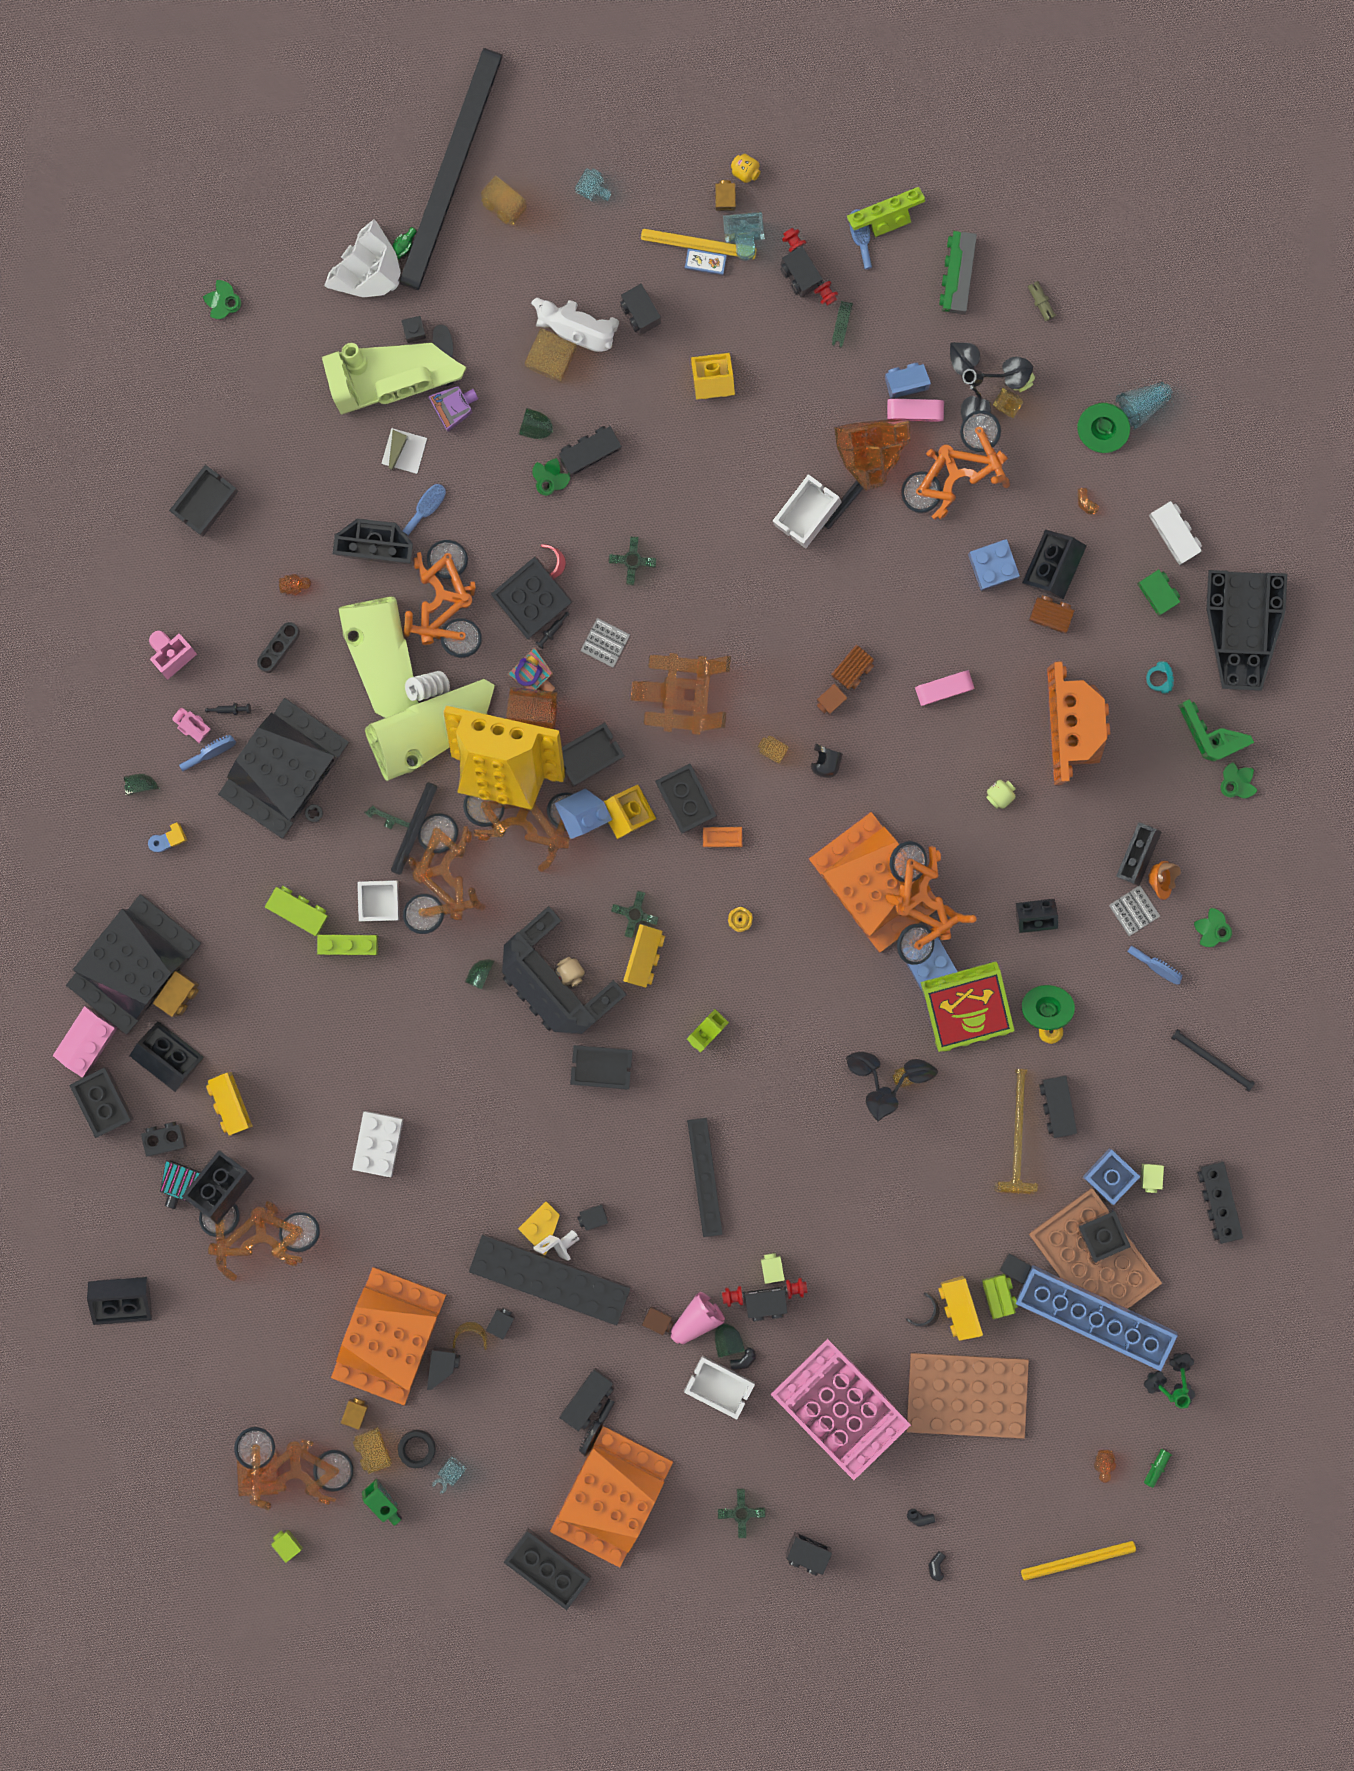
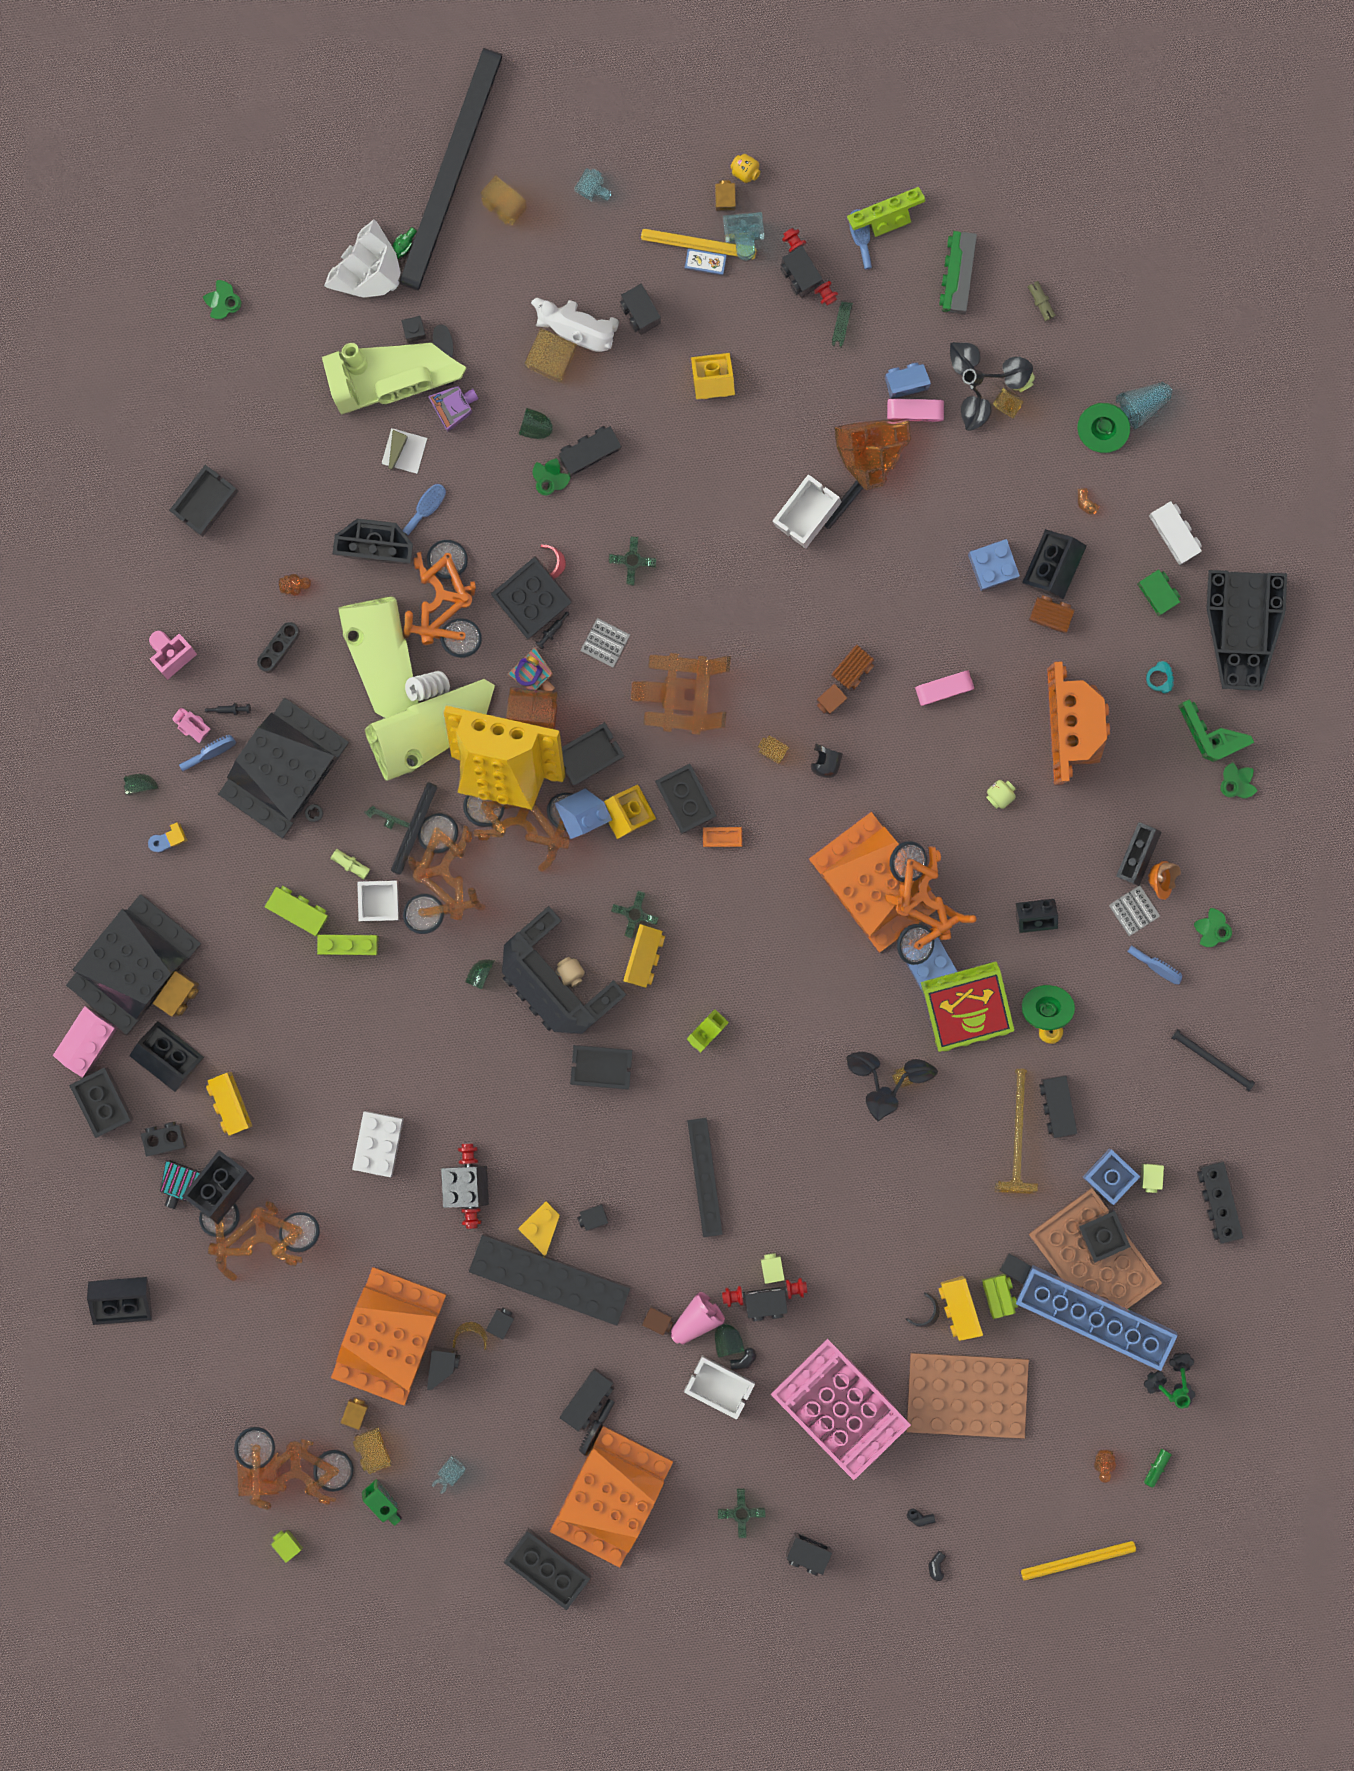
black tyre [398,1430,436,1469] -> none
white bracket [534,1230,579,1261] -> none
yellow plate [728,907,753,932] -> none
piece [901,410,1010,520] -> none
none -> yellowish green pin [331,849,370,880]
none -> brick [441,1143,489,1229]

